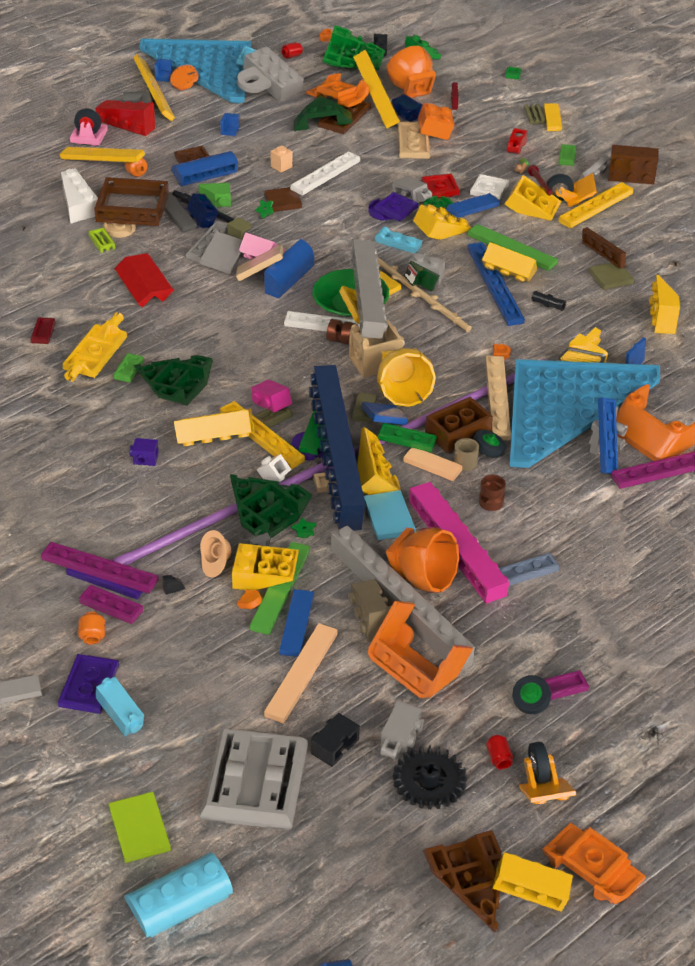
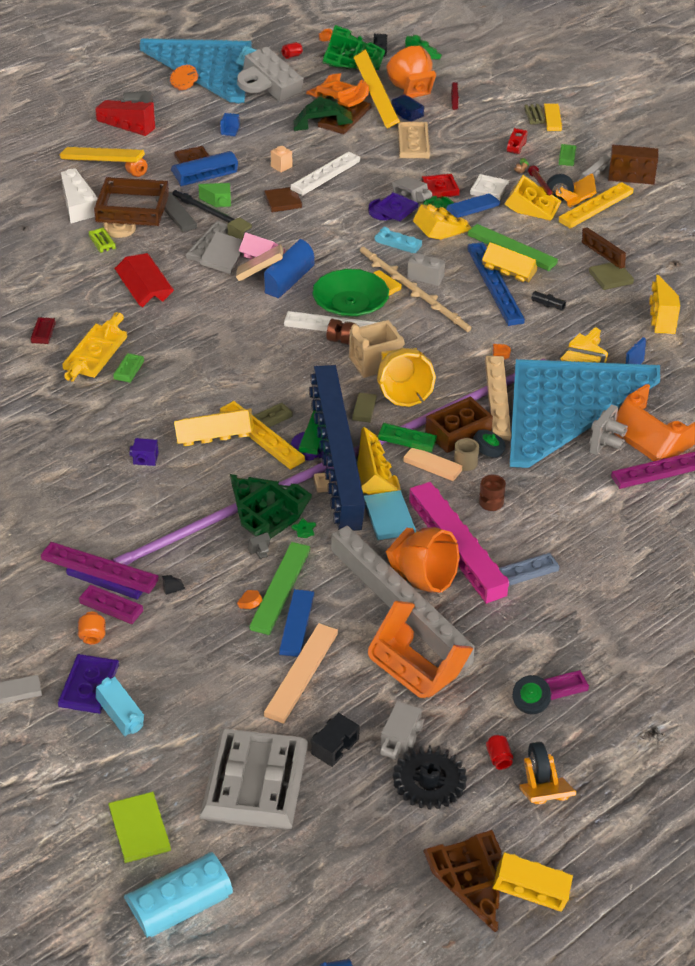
plate [70,108,108,146] -> none
yellow tile [133,54,175,121] -> none
dark green wedge [134,355,213,406] -> none
blue panel [154,58,172,82] -> none
clear blue brick [187,193,219,228] -> none
light nougat piece [200,530,232,578] -> none
yellow slope [232,543,299,590] -> none
dark pink brick [251,379,292,412] -> none
green plate [255,200,274,219] -> none
white brick [256,454,291,482] -> none
yellow plate [339,286,360,324] -> none
dark tan wedge [349,579,392,642] -> none
light grey brick [351,240,387,339] -> none
blue tile [361,402,408,425] -> none
dark green slope [404,261,440,291] -> none
orange brick [418,103,454,140] -> none
green tile [505,67,521,80] -> none
orange piece [542,822,646,904] -> none
blue tile [598,397,618,474] -> none

